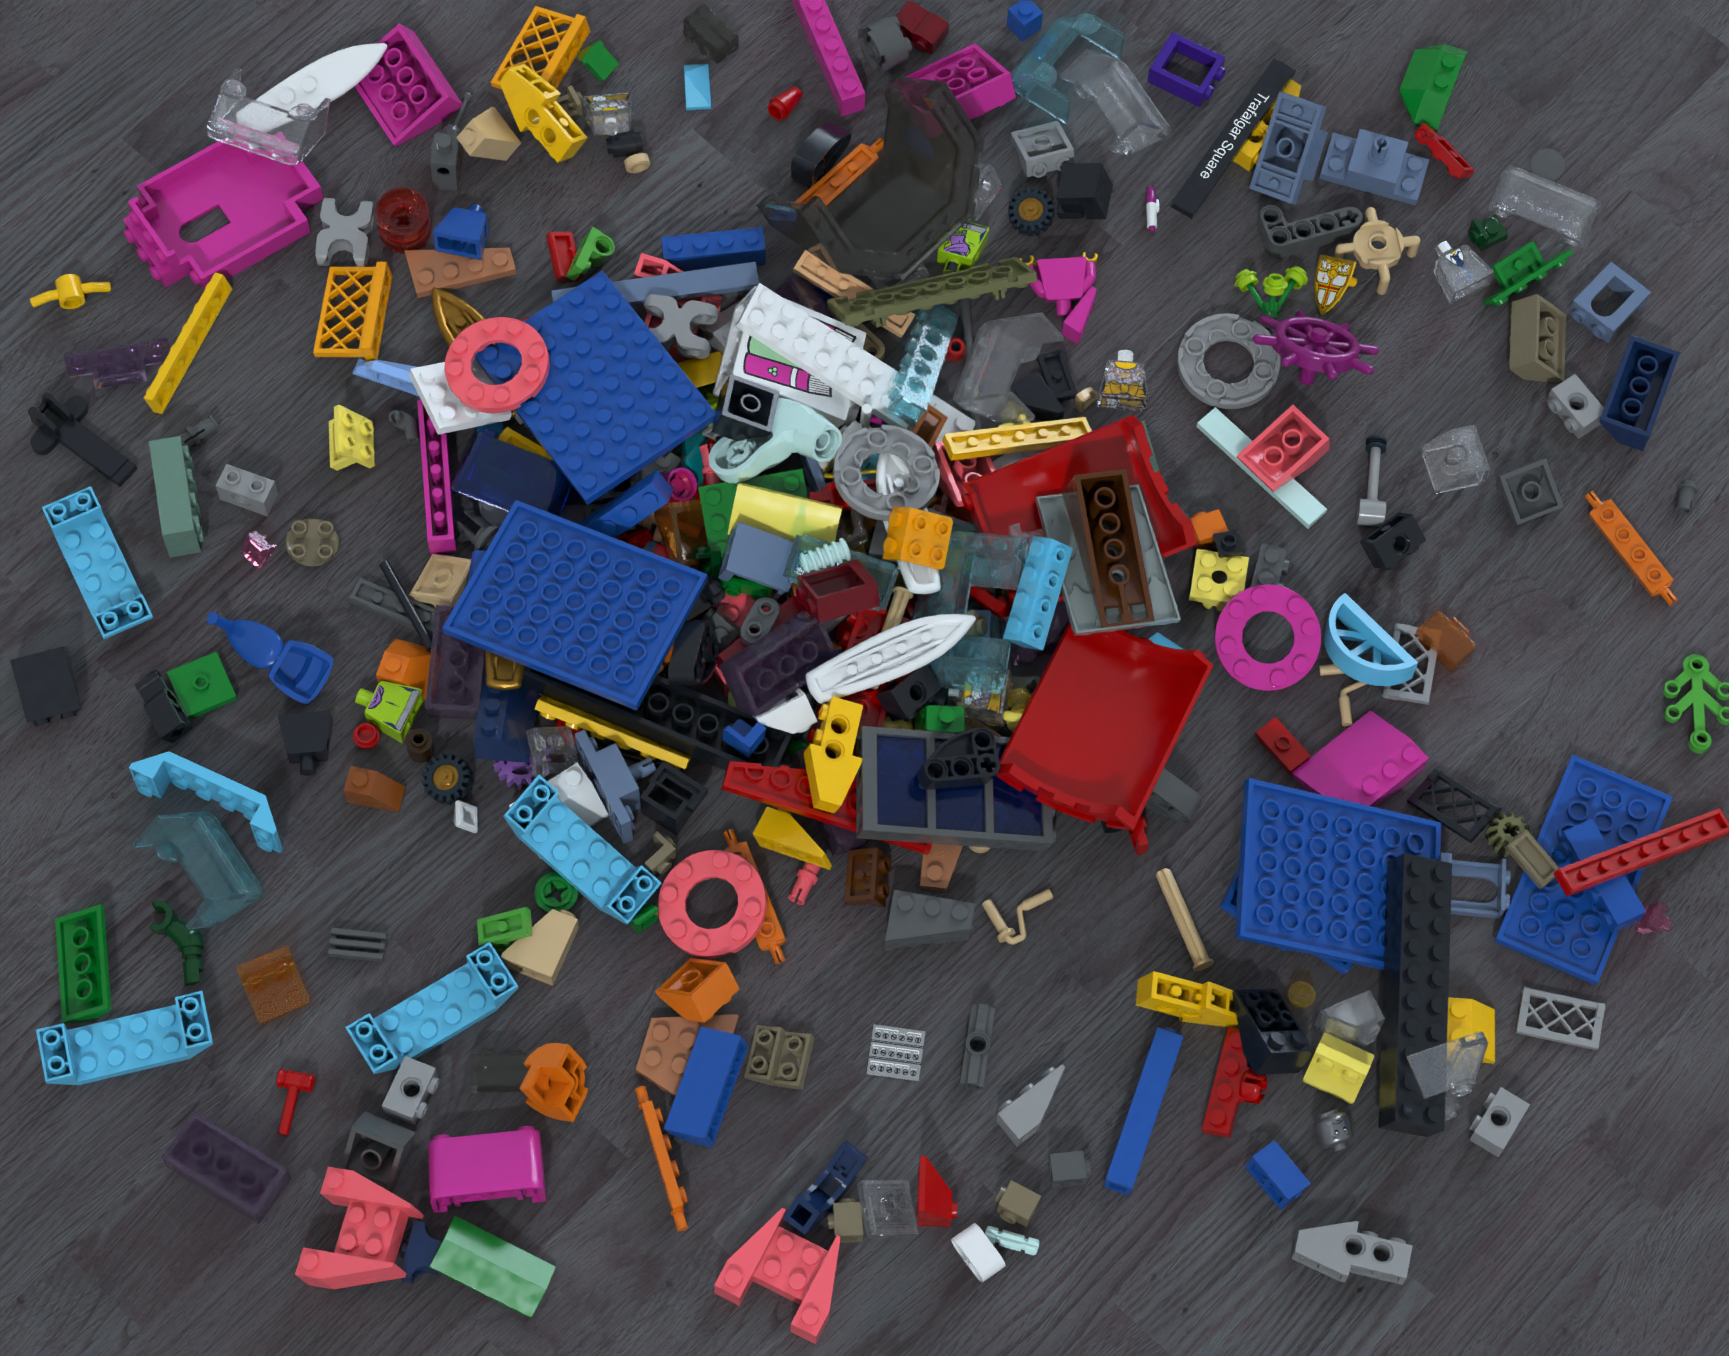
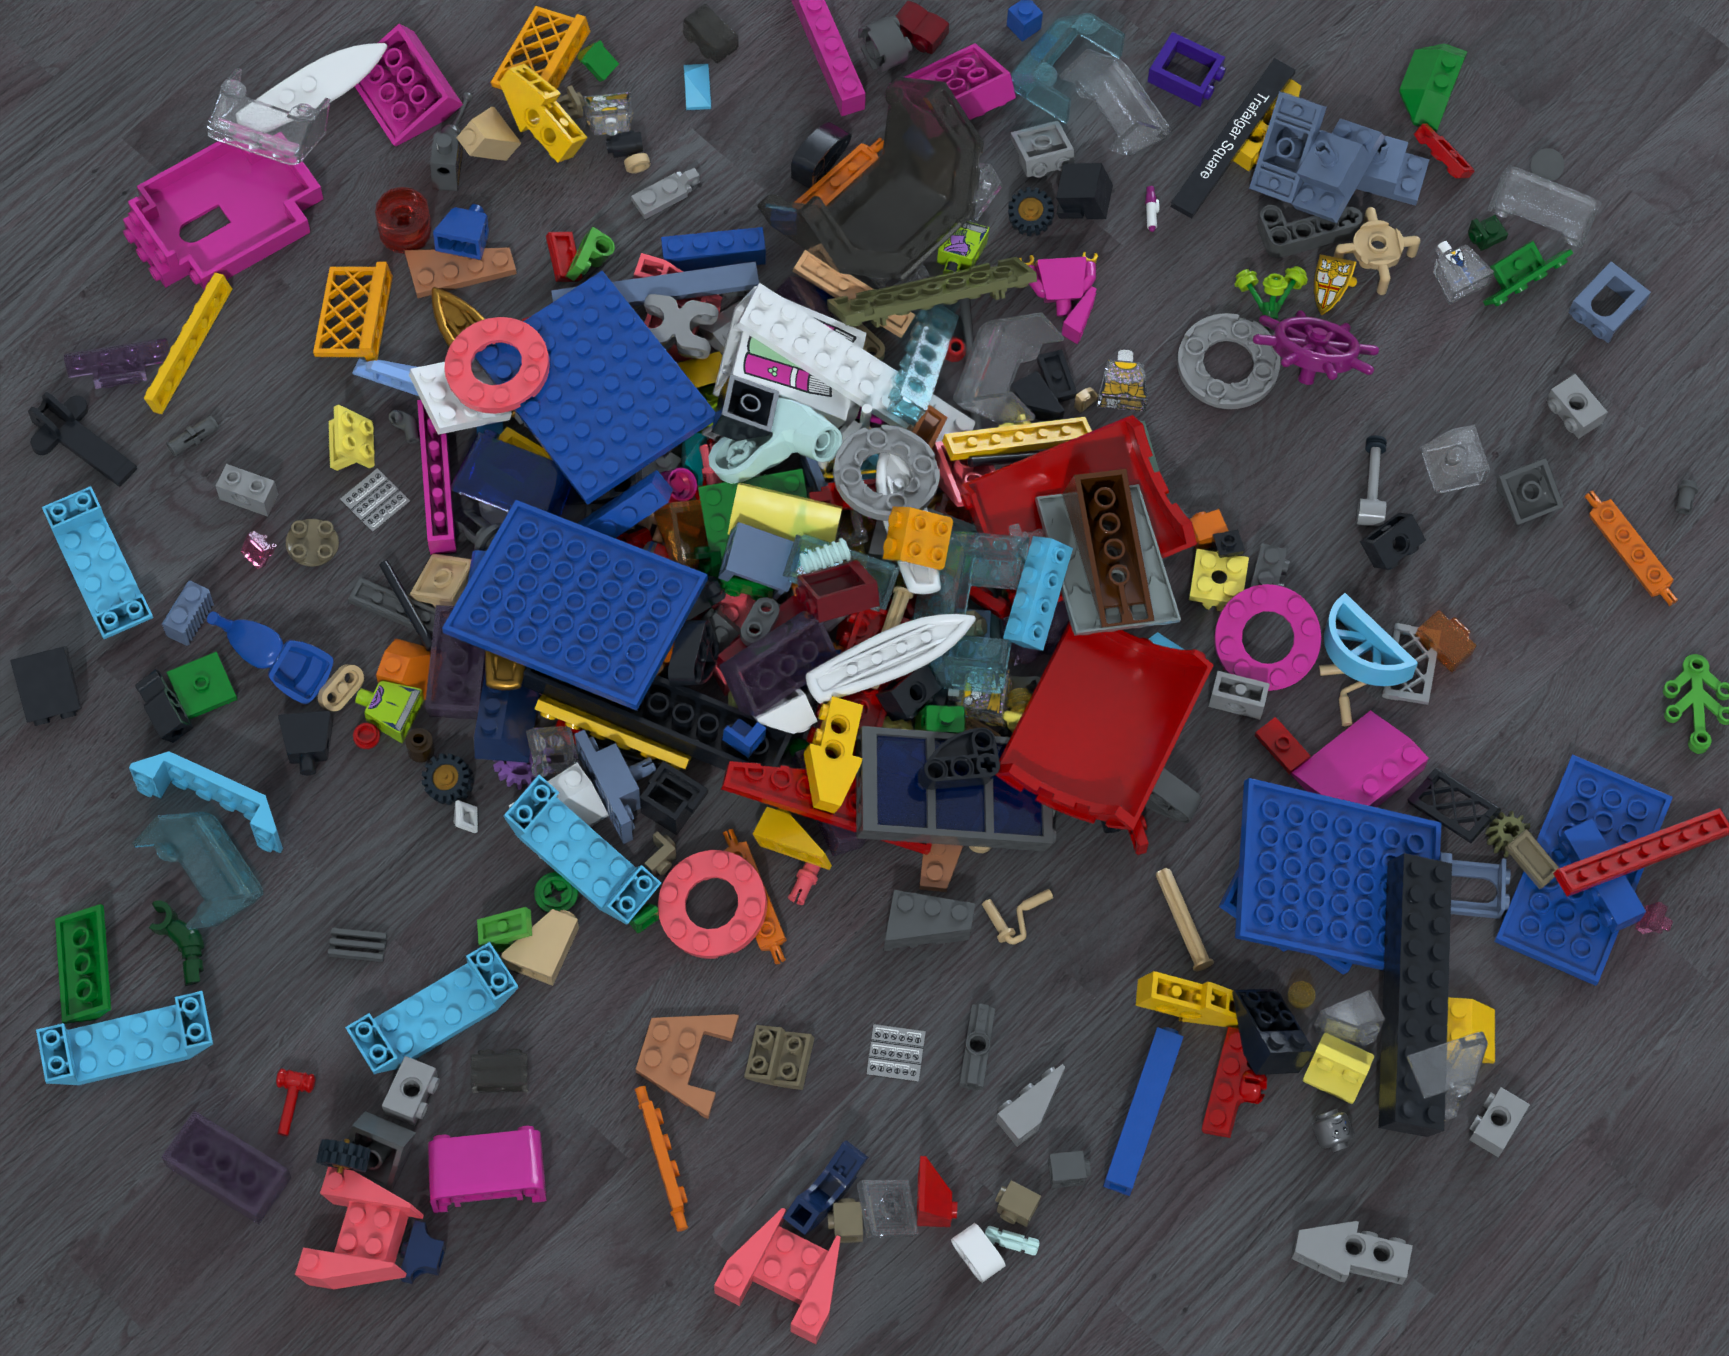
yellow piece [30,274,111,309] -> none
sand green brick [149,436,205,557] -> none
clear orange bracket [235,945,311,1025] -> none
light grey piece [315,198,375,267] -> none
dark orange slope [343,766,406,813] -> none
slope [429,1215,556,1318] -> none
orange brick [519,1043,589,1122] -> none
orange slope [655,958,740,1023] -> none
blue brick [664,1027,749,1148] -> none
red cone [767,86,803,121] -> none
reddish brown bracket [844,848,891,908] -> none
light aqua tile [1196,407,1327,529] -> none
coral slope [1237,405,1330,492] -> none
blue hinge [1245,1140,1311,1210] -> none
dark tan slope [1508,294,1566,383] -> none
light grey window [1516,987,1606,1050] -> none
dark blue slope [1599,335,1680,451] -> none
none -> sand blue brick [162,581,214,646]
none -> black wheel [316,1139,371,1173]
none -> tan plate [318,664,364,711]
none -> light grey sticker [340,468,410,531]
none -> light grey hinge [631,168,700,219]
none -> black bar [968,450,1045,467]
none -> light grey brick [1208,671,1270,720]
none -> sand blue brick [1292,118,1385,223]

